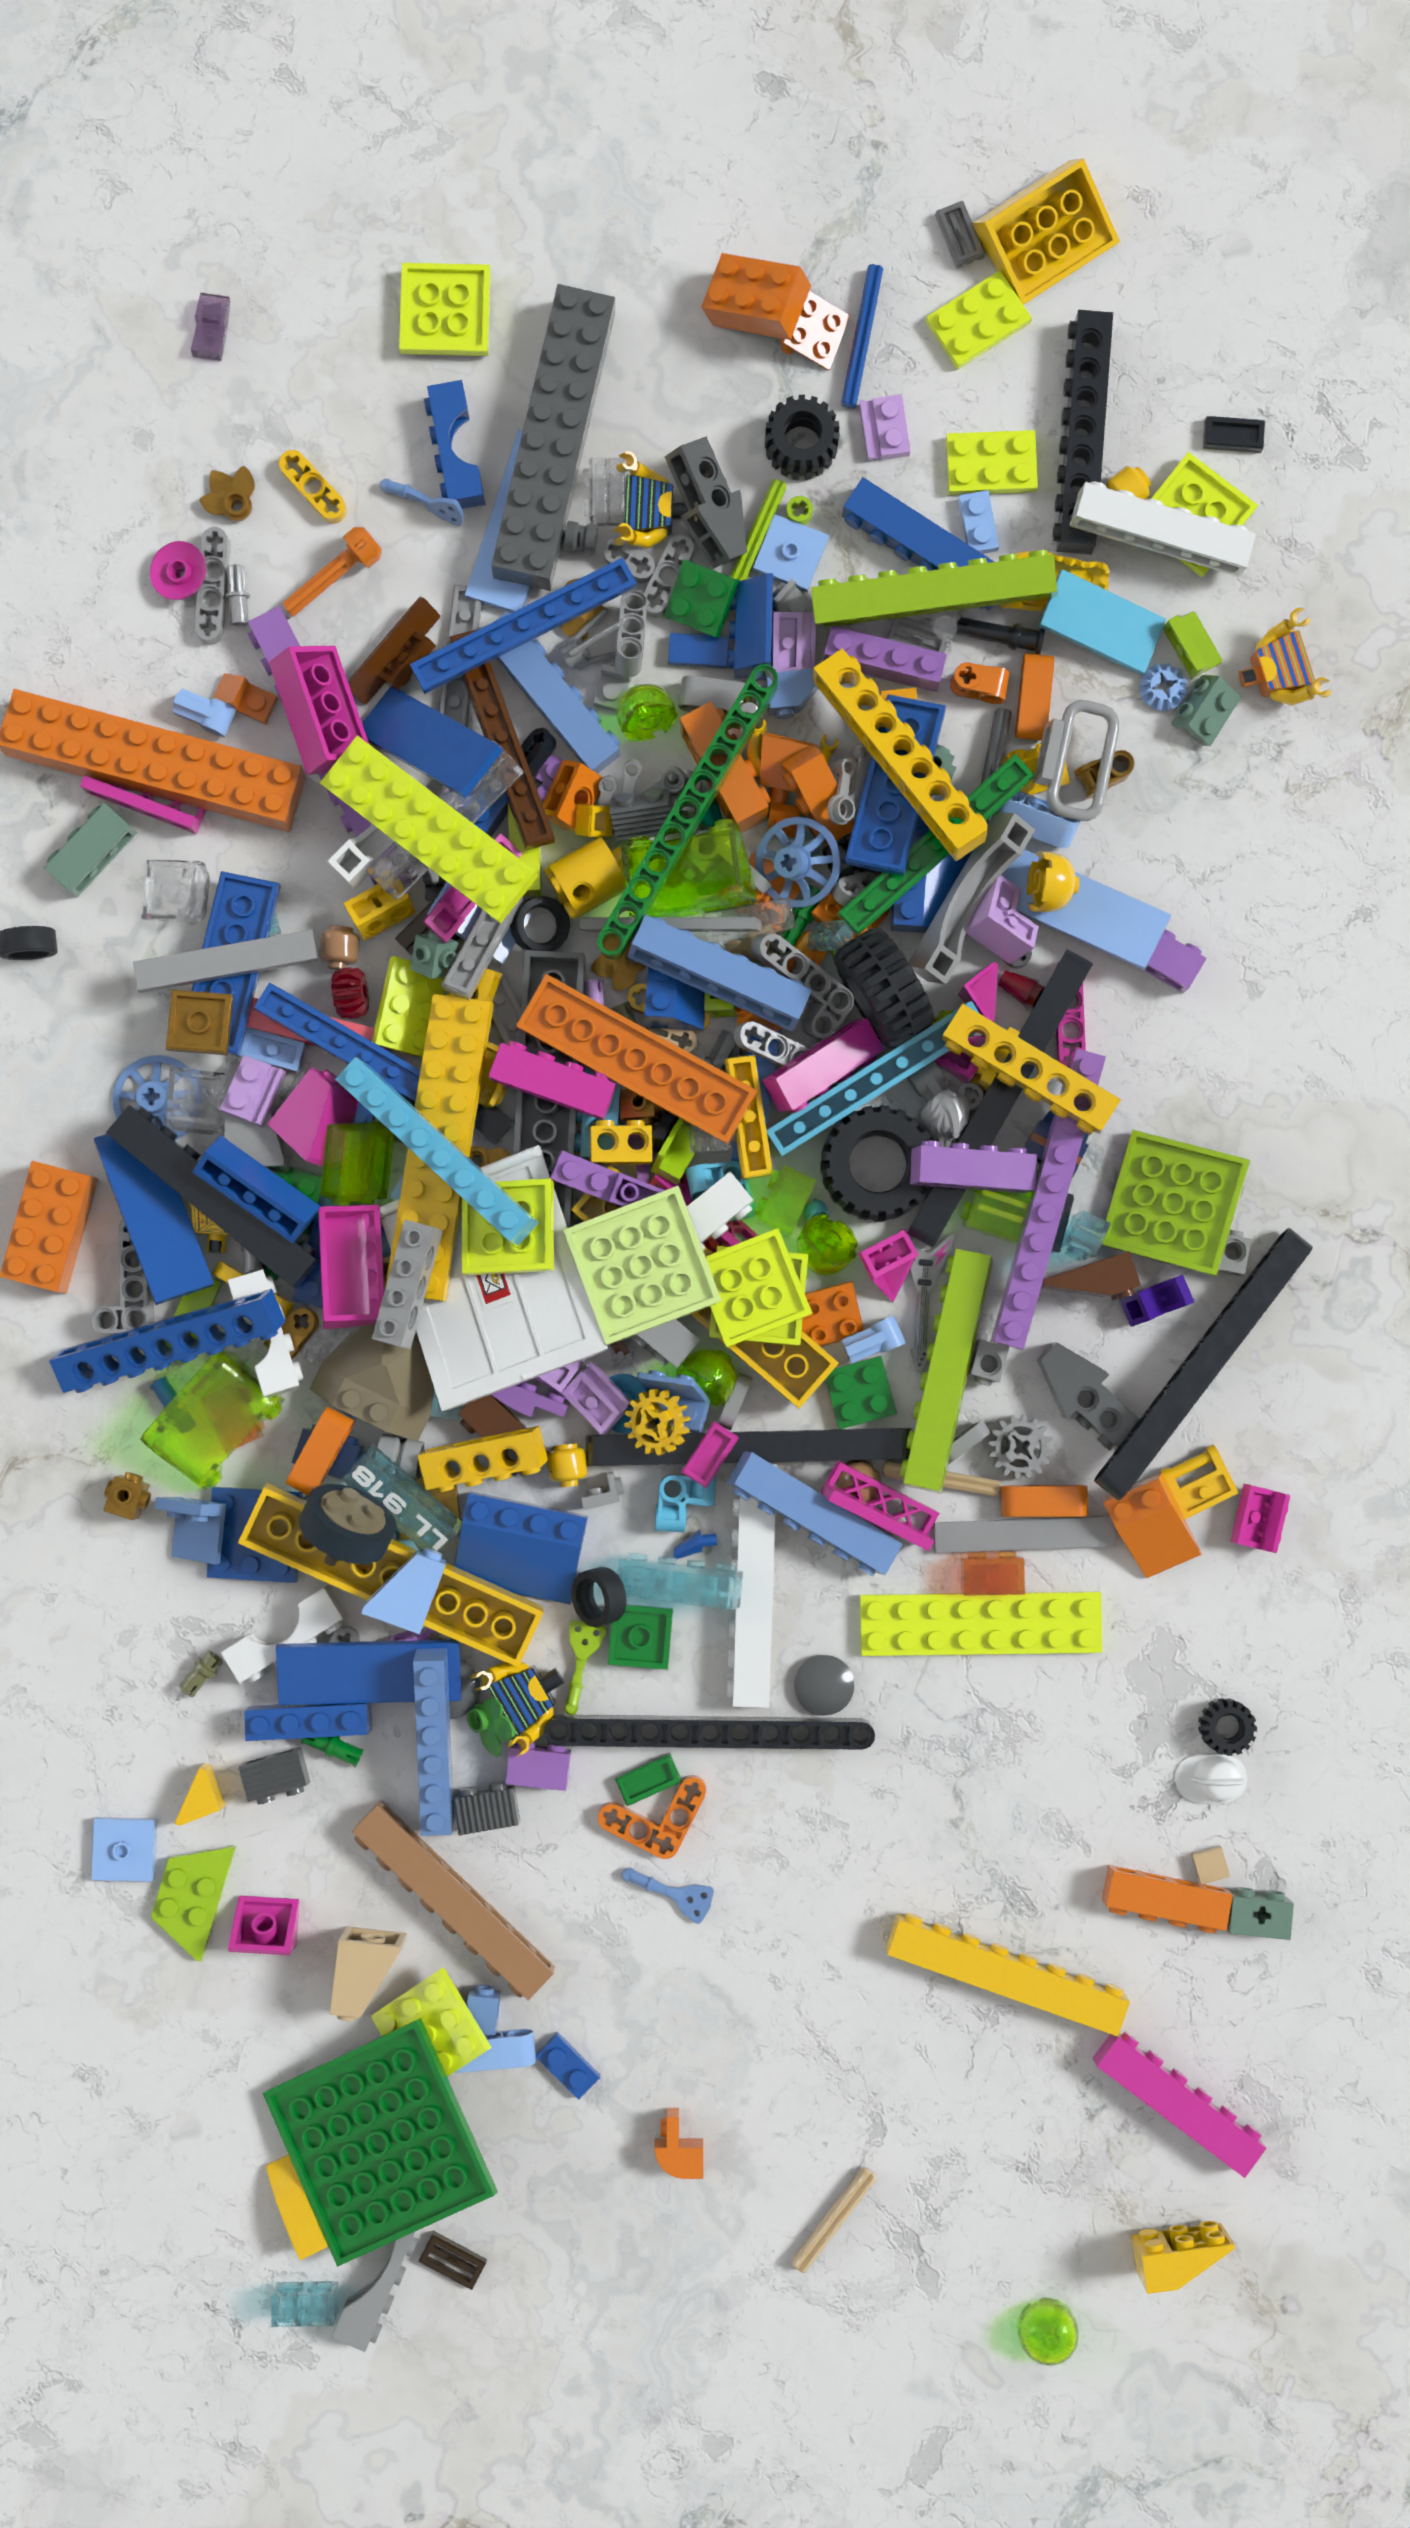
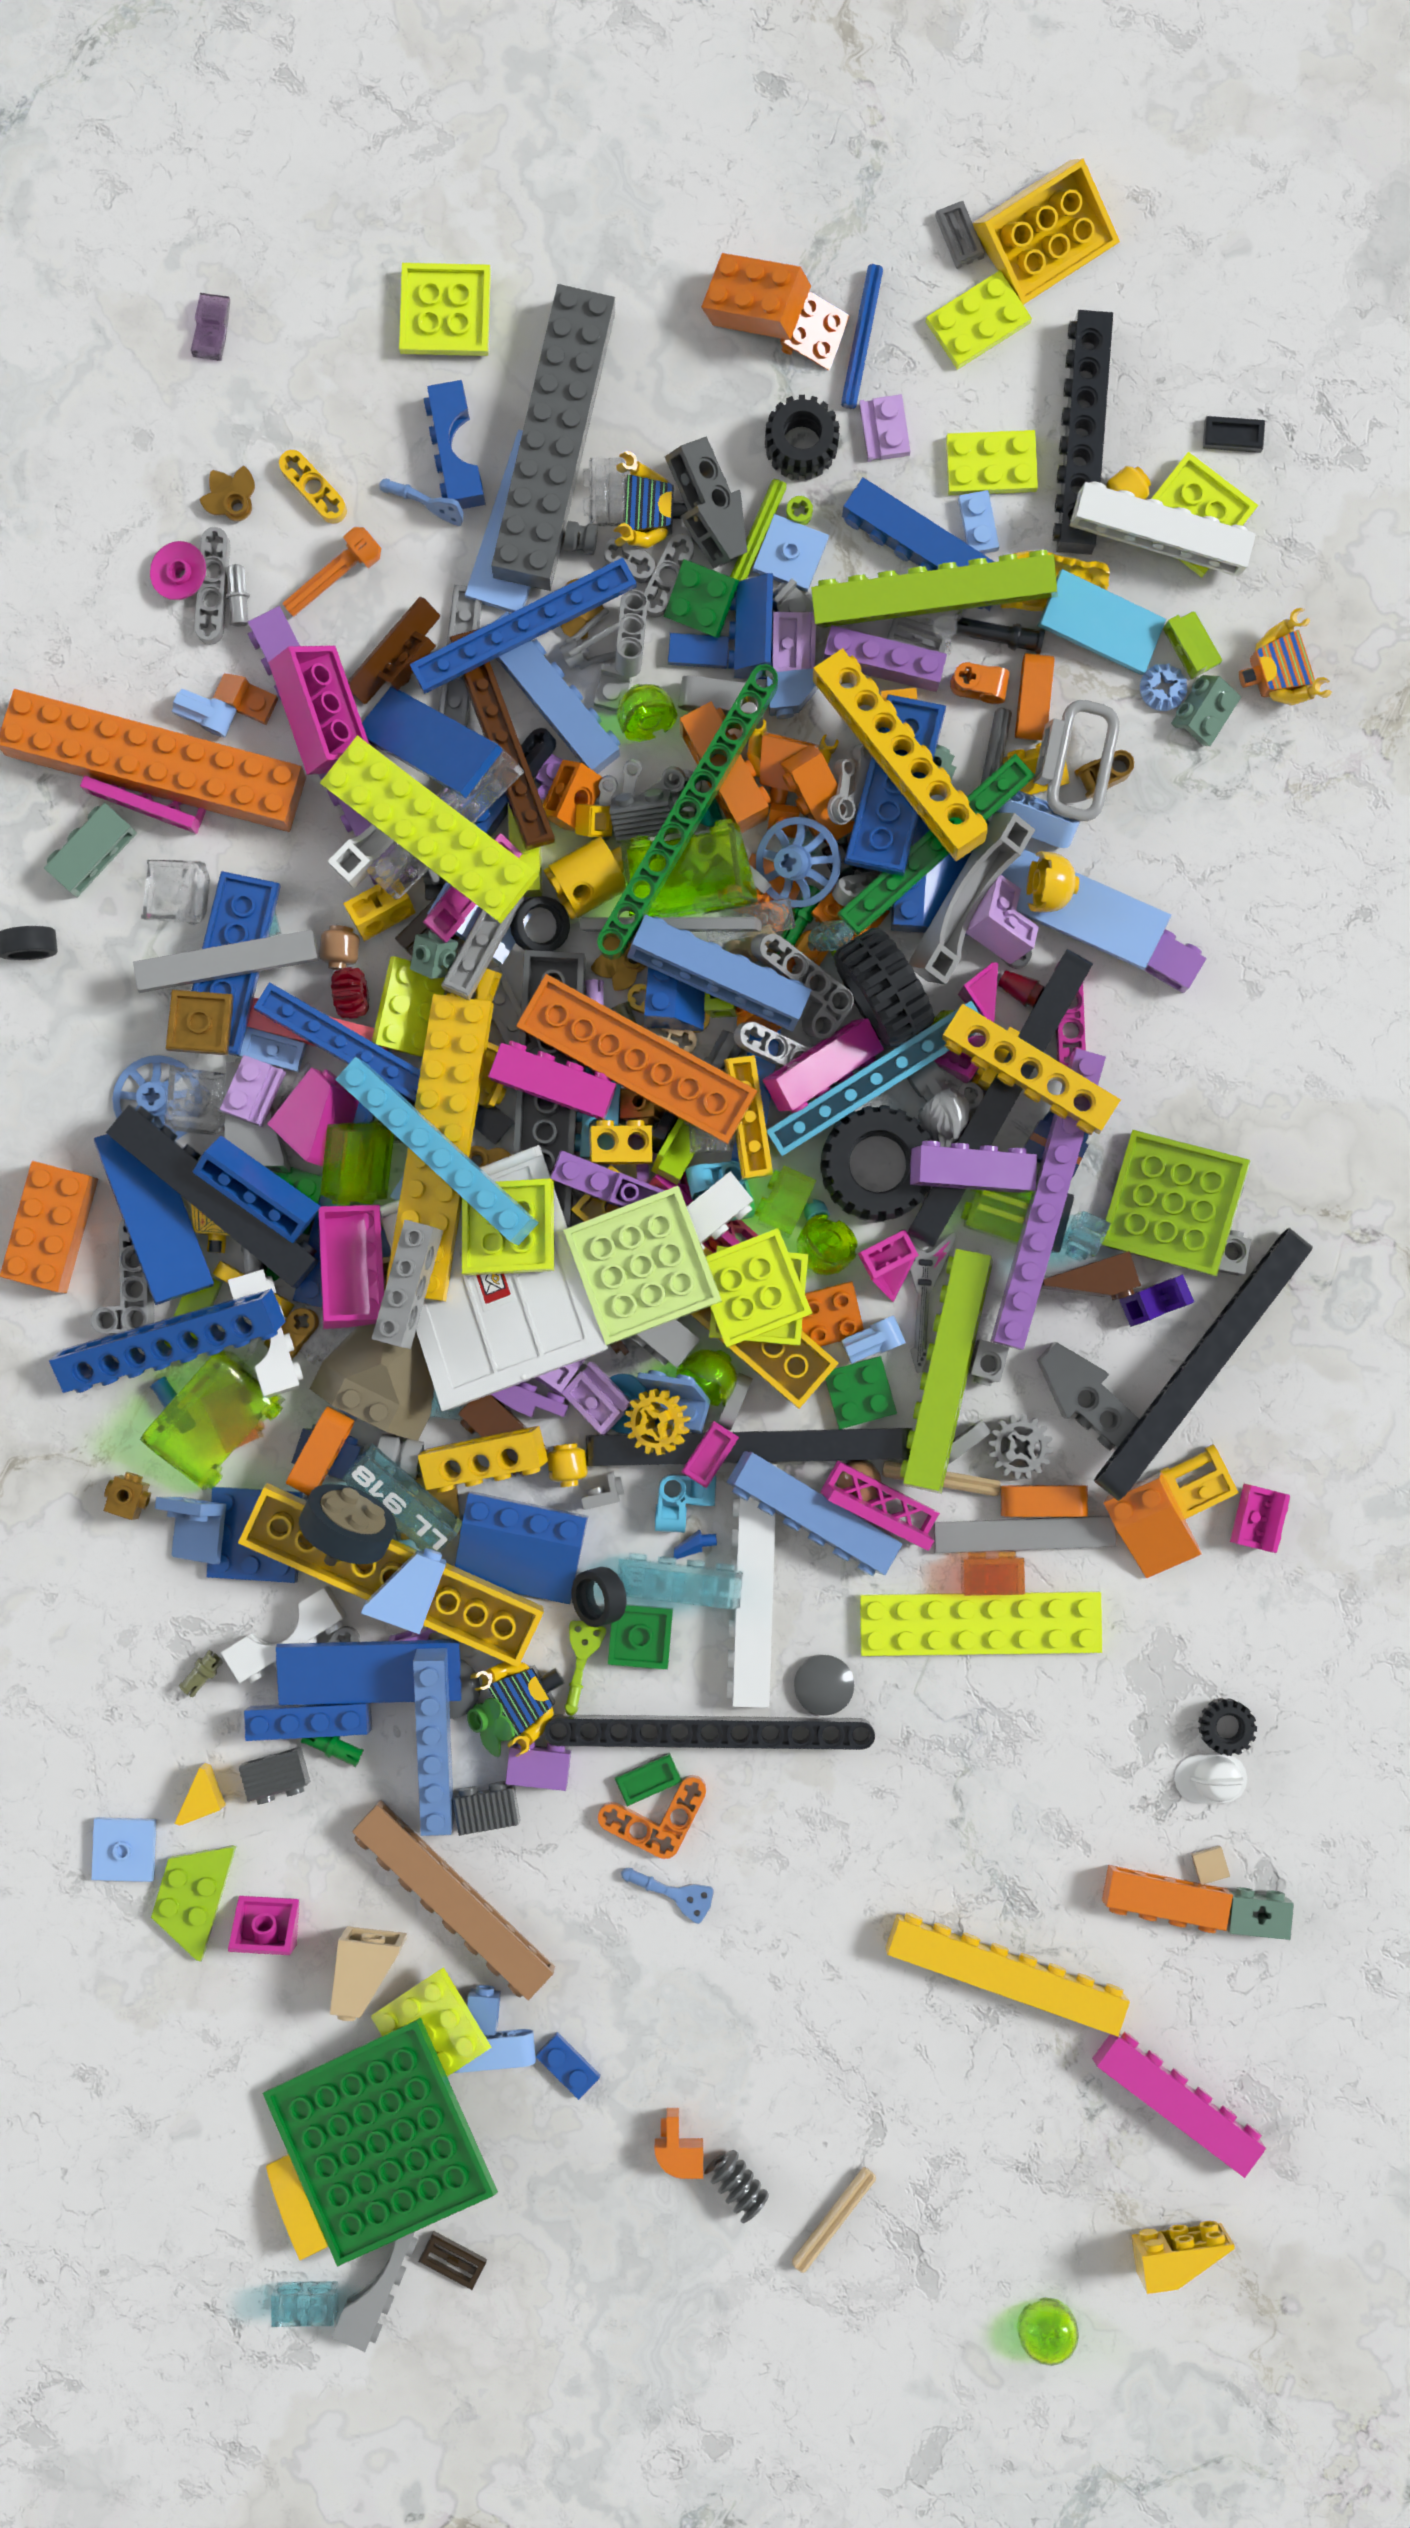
none -> dark grey piece [704,2150,769,2223]

